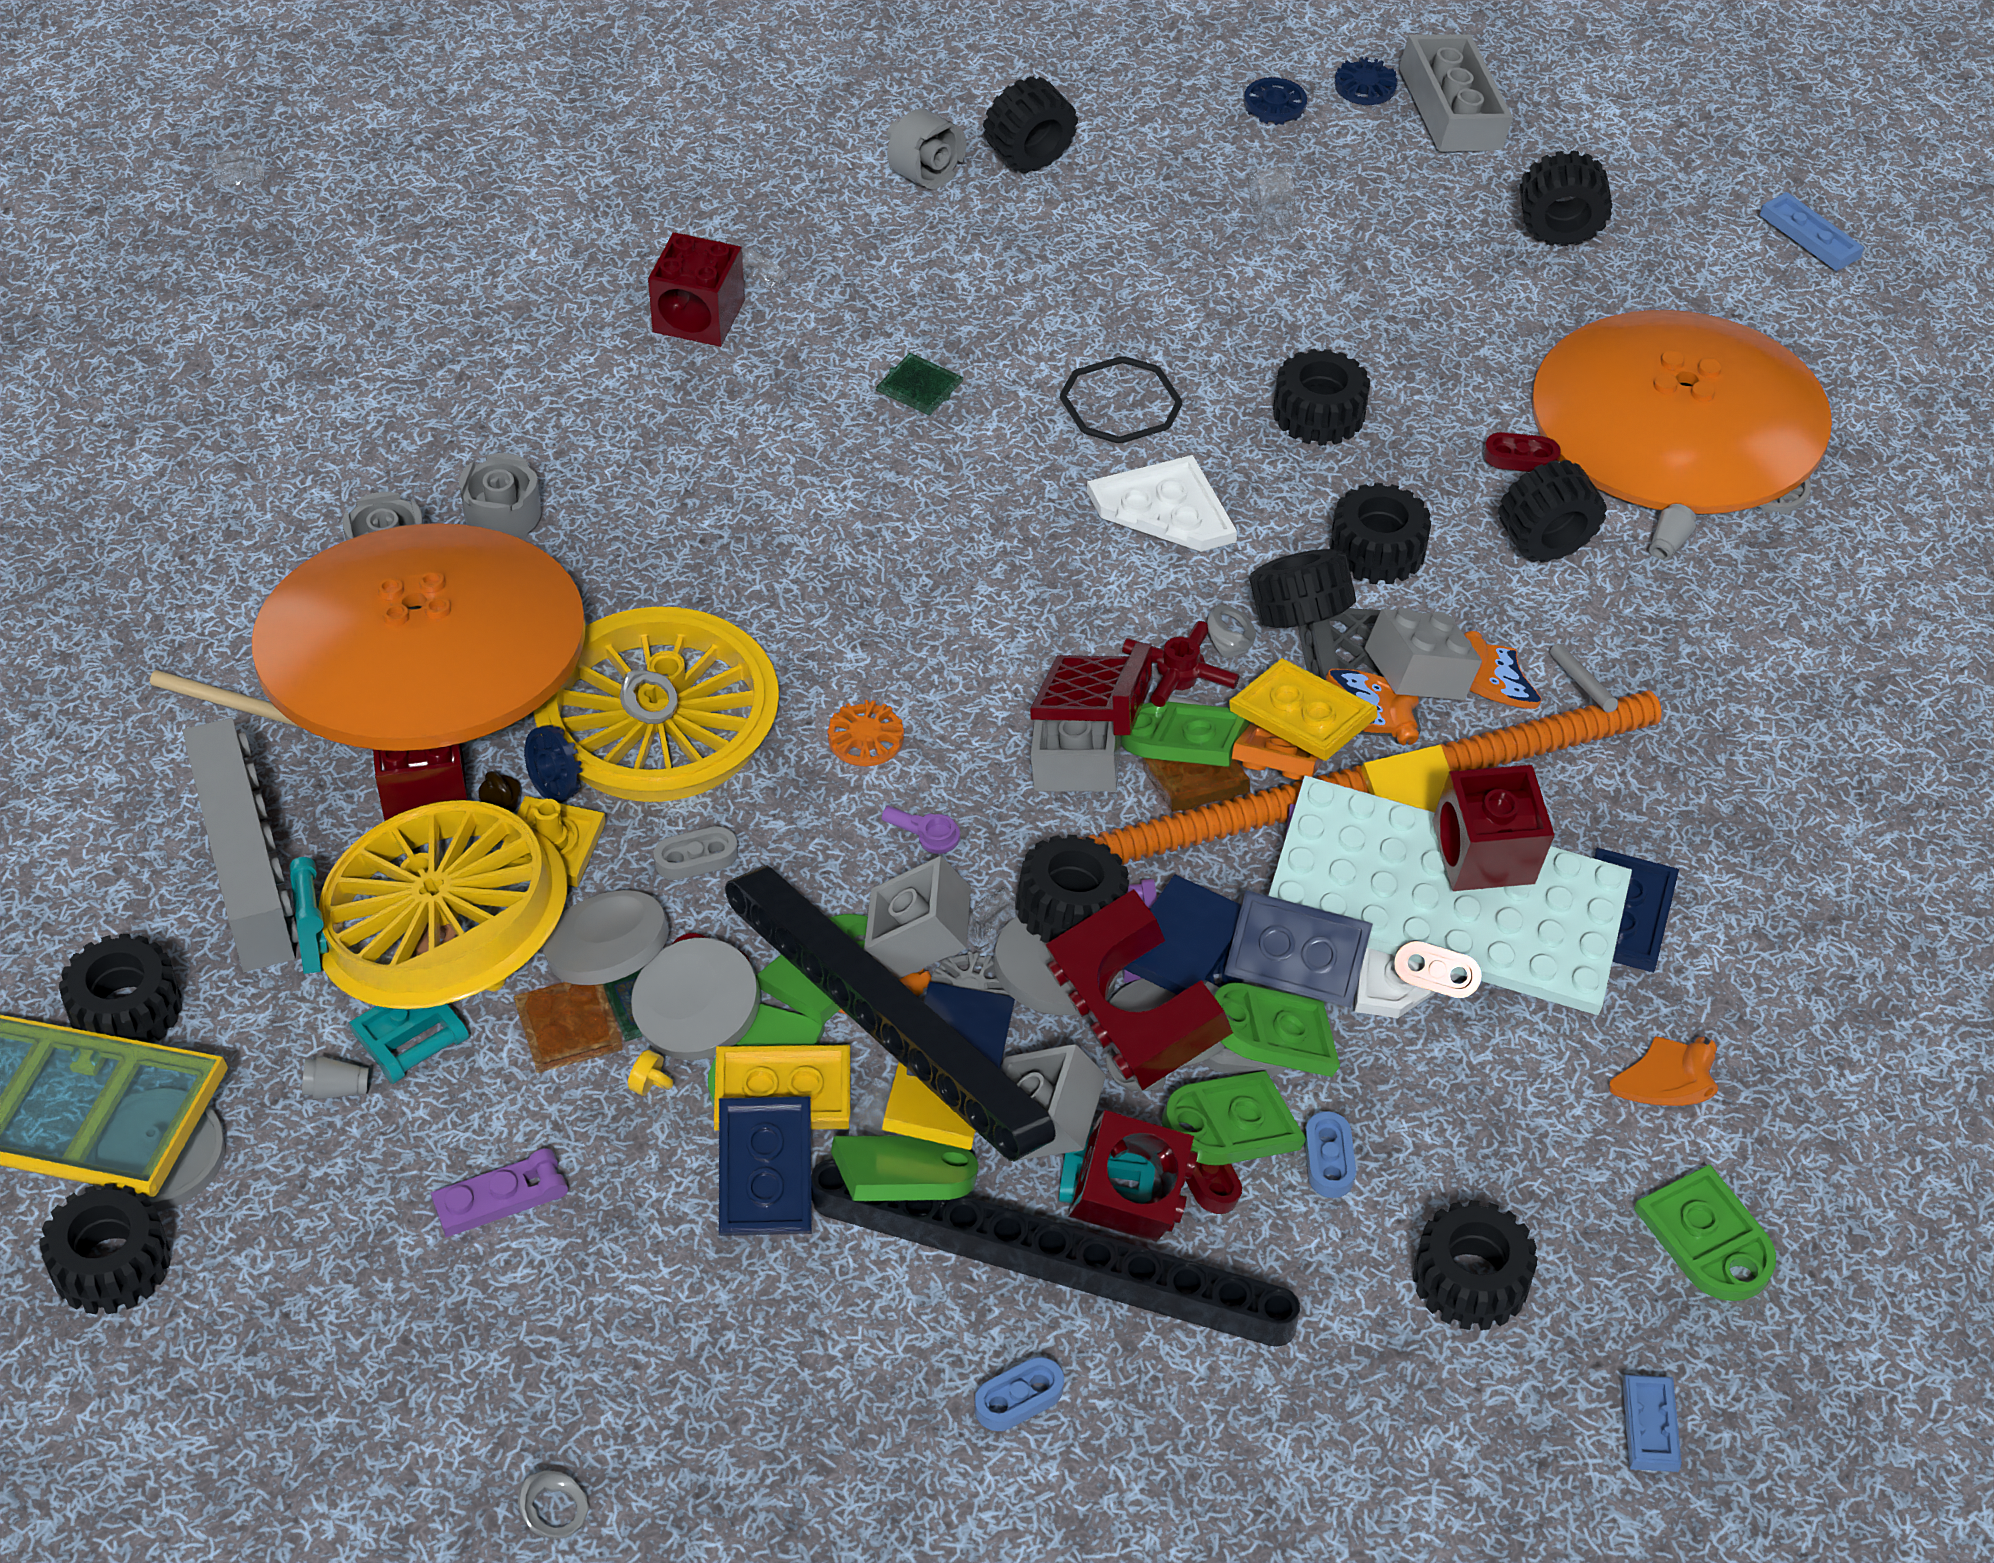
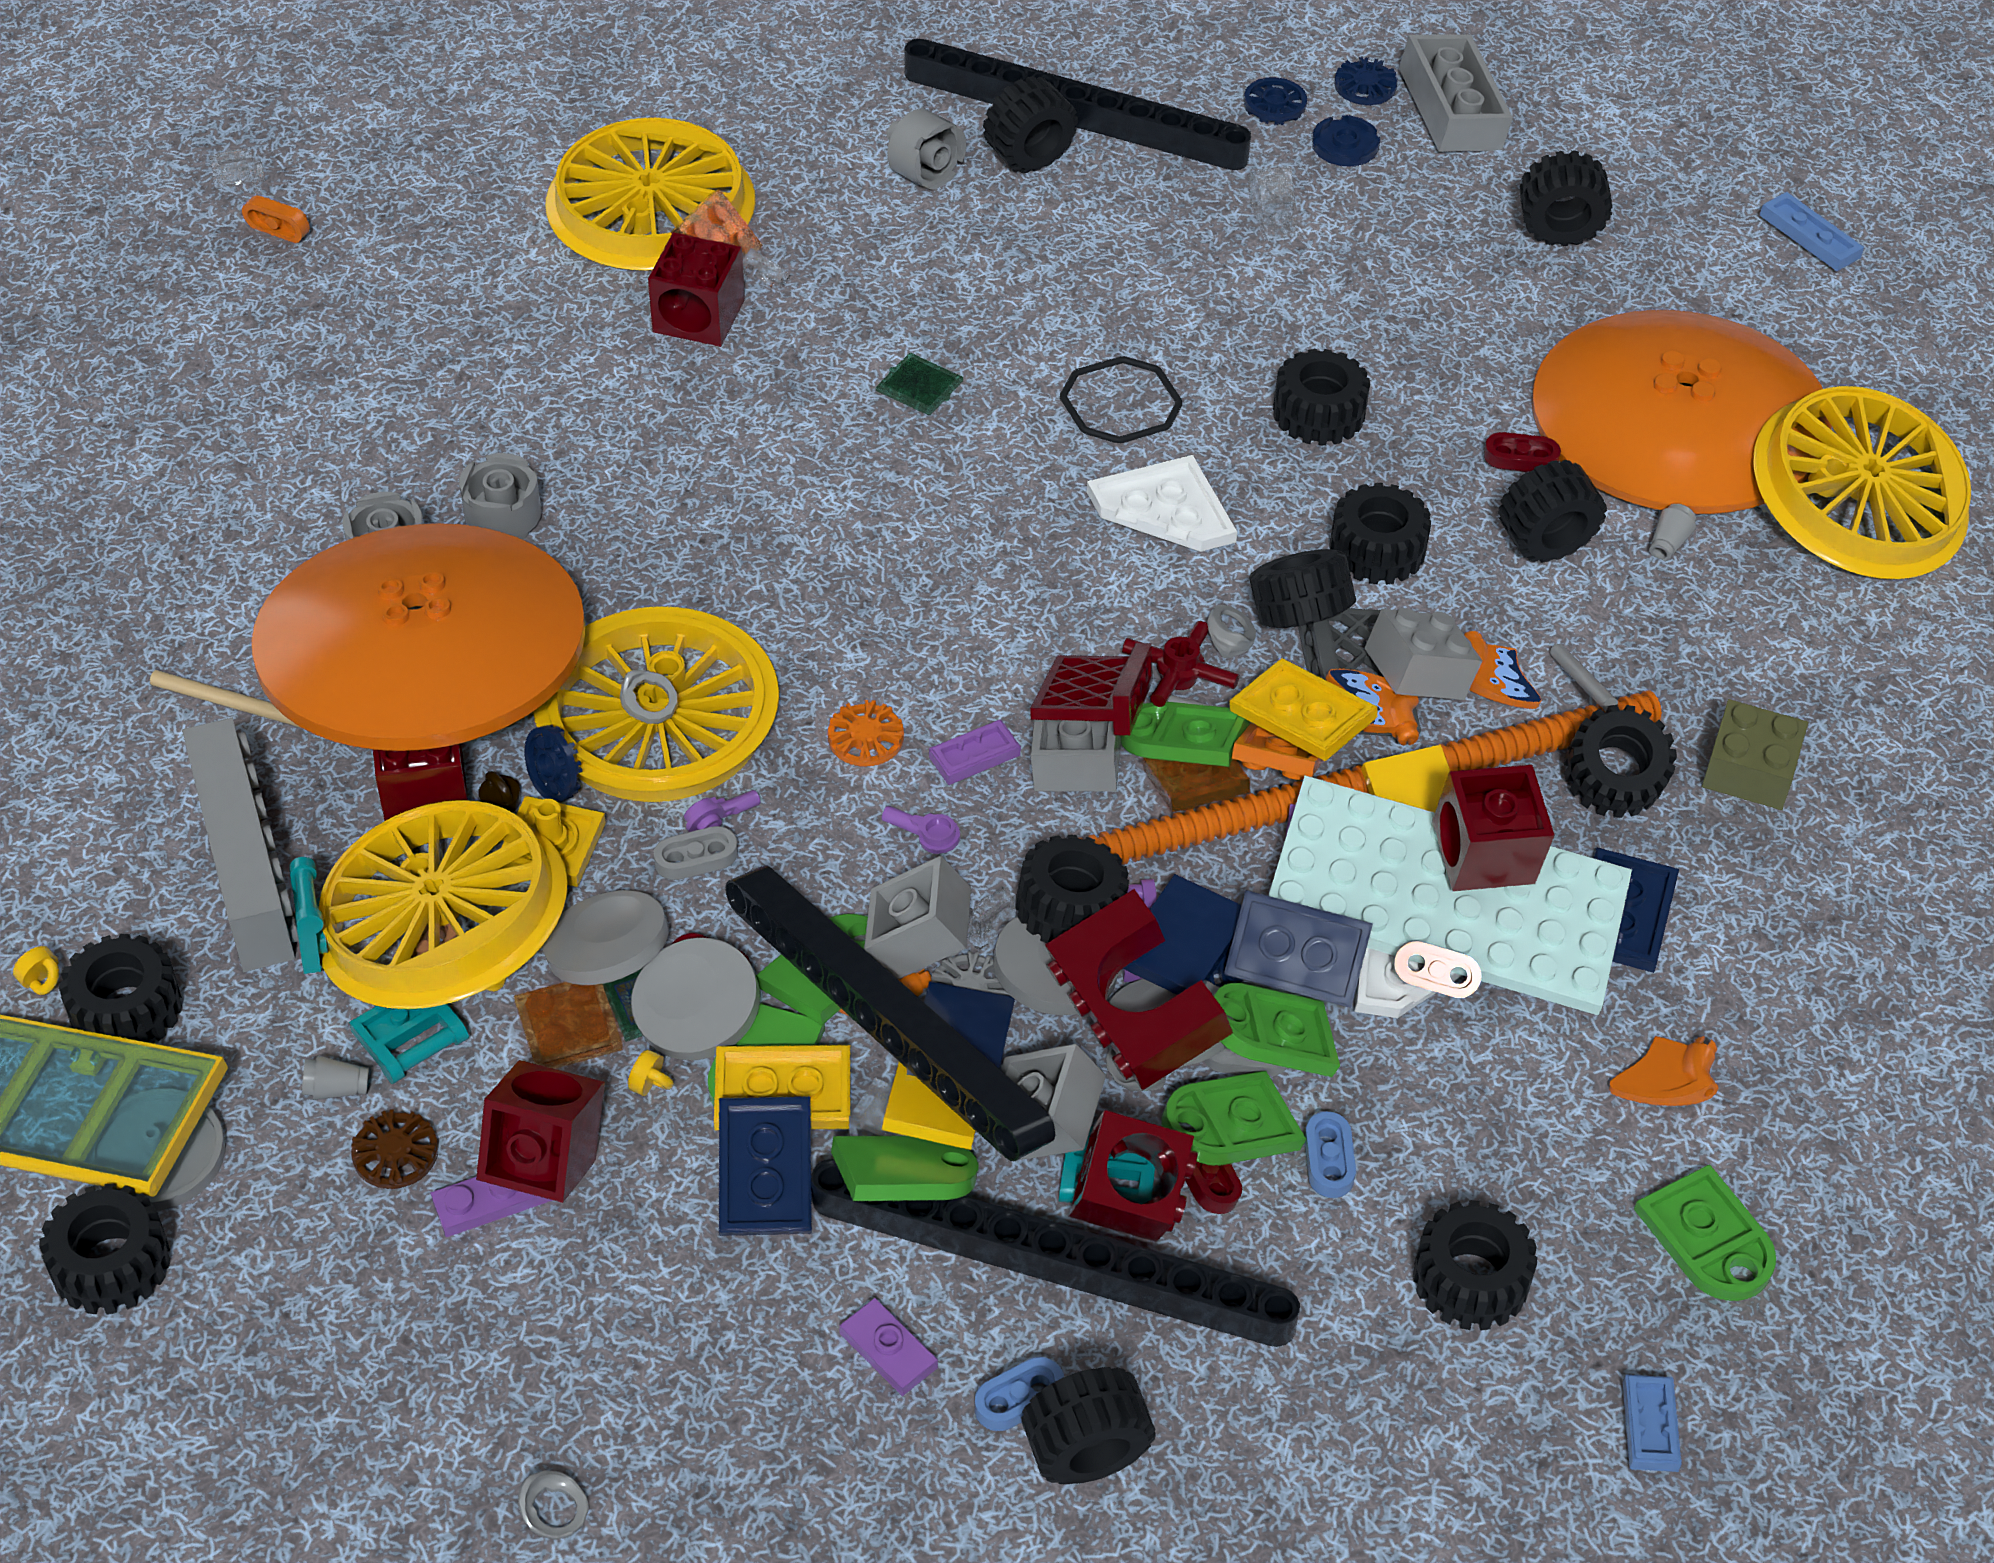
none -> yellow tile [13,946,59,995]
none -> orange plate [242,195,310,243]
none -> reddish brown wheel [351,1109,438,1189]
none -> dark red brick [476,1060,605,1203]
none -> yellow piece [545,118,755,270]
none -> clear orange plate [671,189,763,265]
none -> medium lavender plate [684,790,760,832]
none -> medium lavender plate [839,1298,938,1397]
none -> black beam [904,38,1251,170]
none -> medium lavender plate [929,719,1021,785]
none -> black tyre [1021,1367,1156,1485]
none -> dark blue tile [1312,115,1380,167]
none -> black tyre [1564,704,1677,818]
none -> olive brick [1702,699,1809,810]
none -> yellow piece [1753,386,1971,579]

